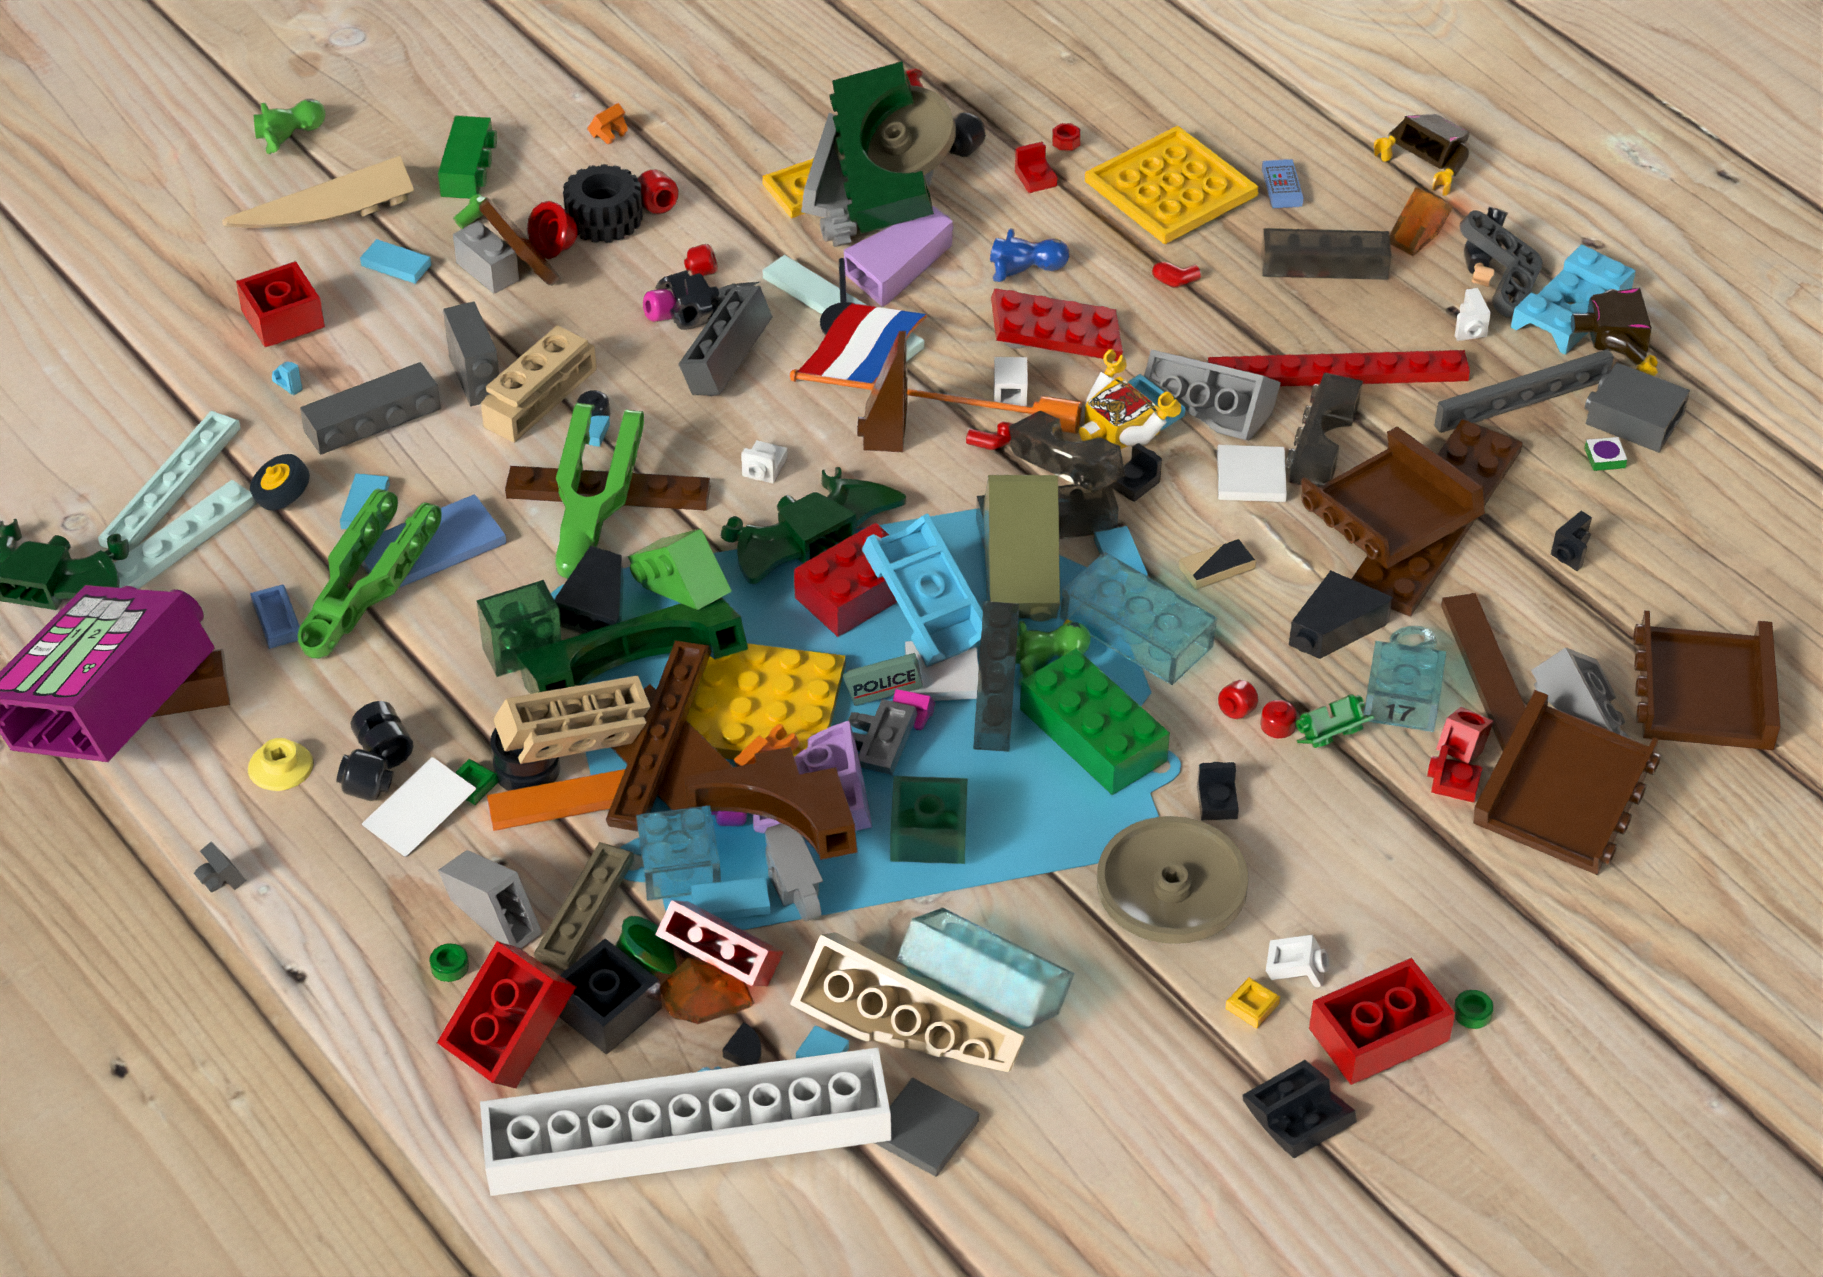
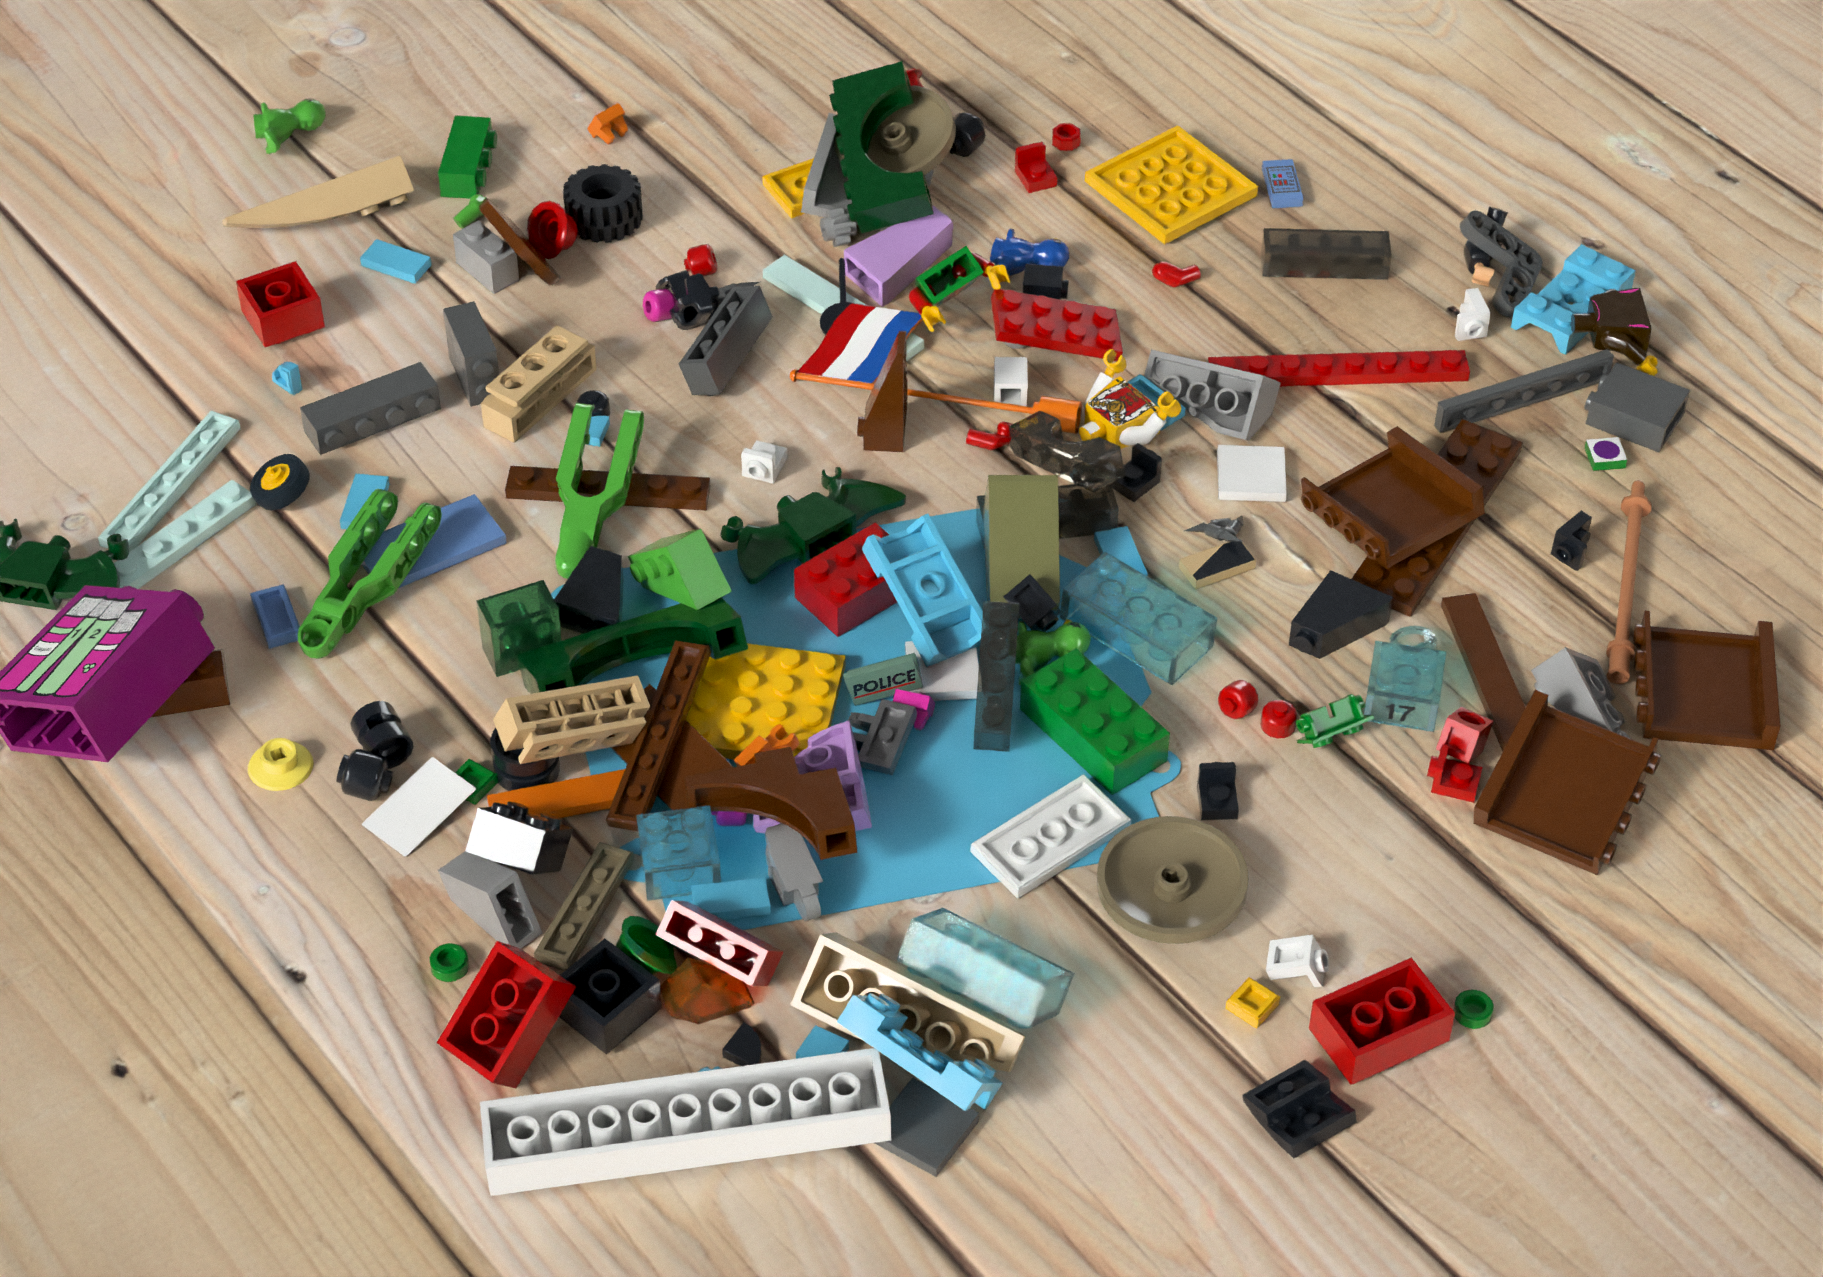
dark grey tile [194,841,246,893] -> none
red head [638,169,679,214] -> none
clear green brick [890,776,968,864] -> none
clear smoke arch [1286,372,1363,487] -> none
dark brown torso [1374,114,1470,196] -> none
clear orange slope [1386,187,1453,256] -> none
none -> brick [465,801,573,875]
none -> medium azure piece [837,993,1003,1111]
none -> torso [909,245,1011,332]
none -> white tile [970,774,1131,899]
none -> black bracket [1003,574,1061,632]
none -> black brick [1023,264,1069,300]
none -> dark grey piece [1184,515,1244,542]
none -> nougat bar [1606,480,1652,684]

